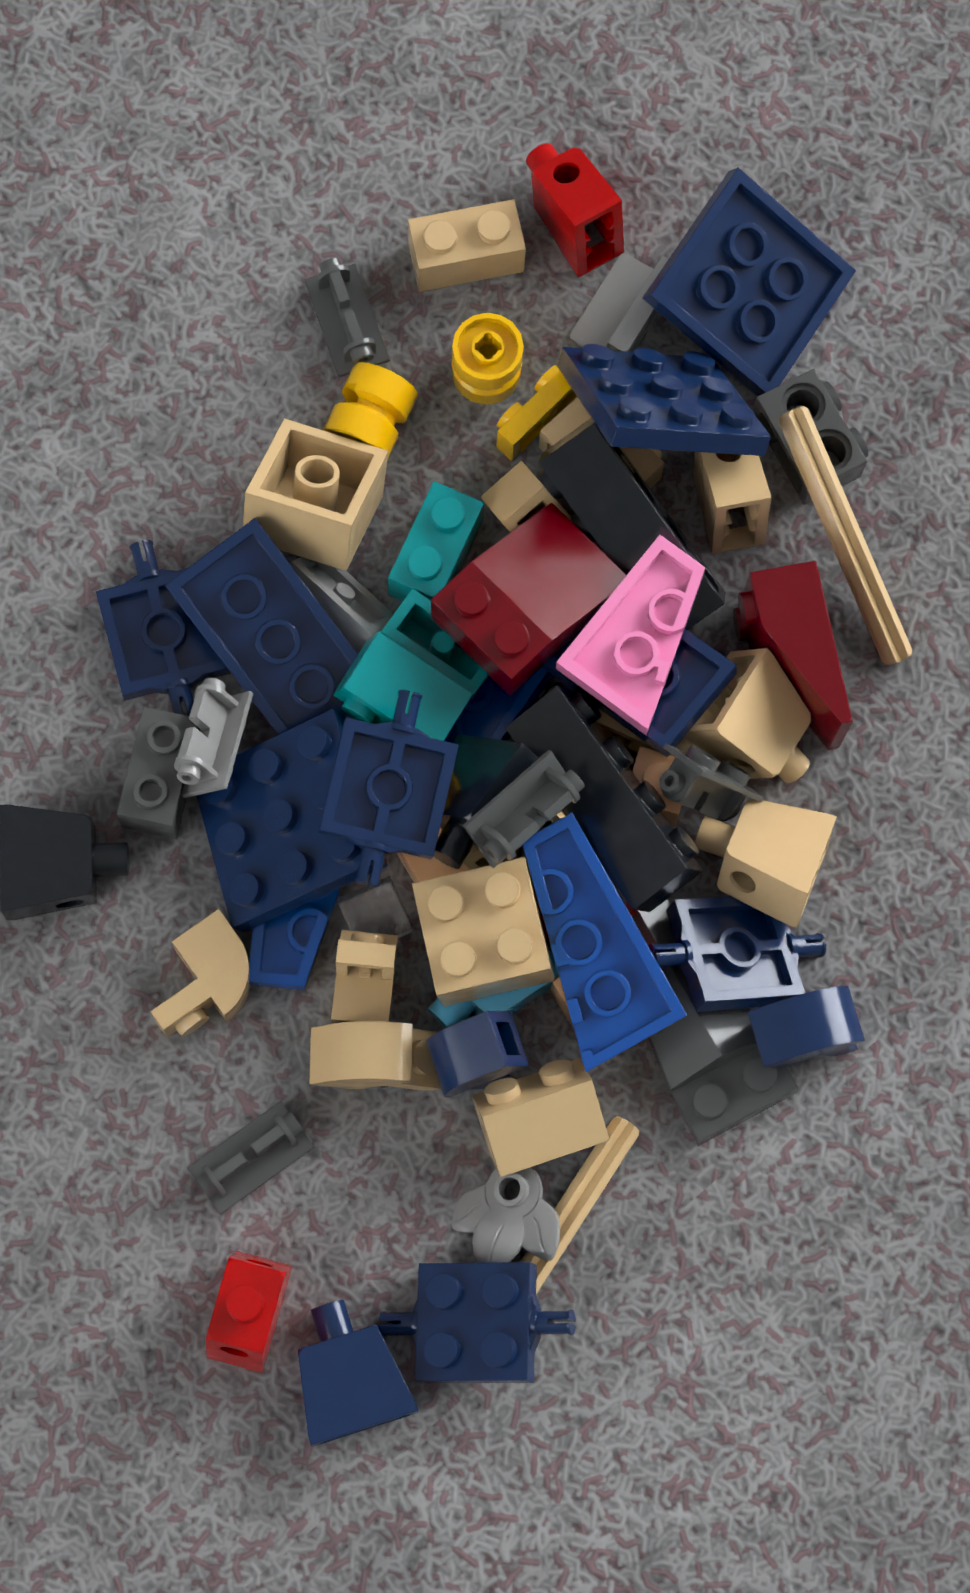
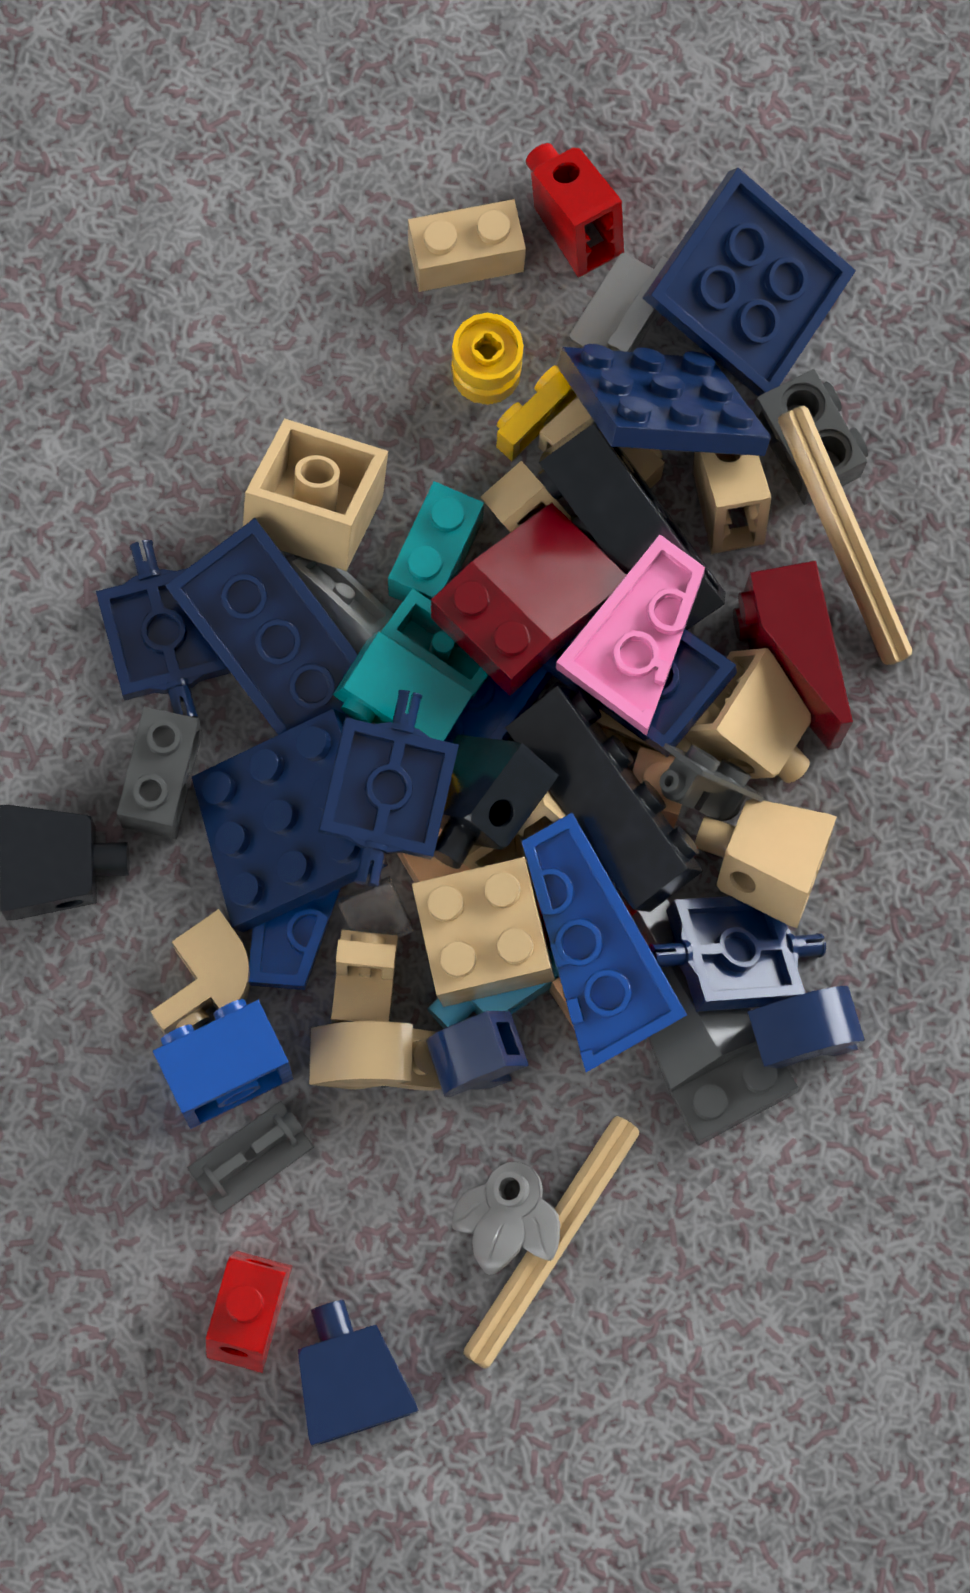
light grey hinge [174,678,253,798] -> none
dark grey hinge [304,258,390,378] -> none
yellow wheel [323,362,418,460] -> none
dark blue plate [379,1262,576,1383] -> none
dark grey hinge [463,750,585,868] -> none
tan brick [472,1058,609,1177] -> none
none -> blue brick [153,999,293,1129]

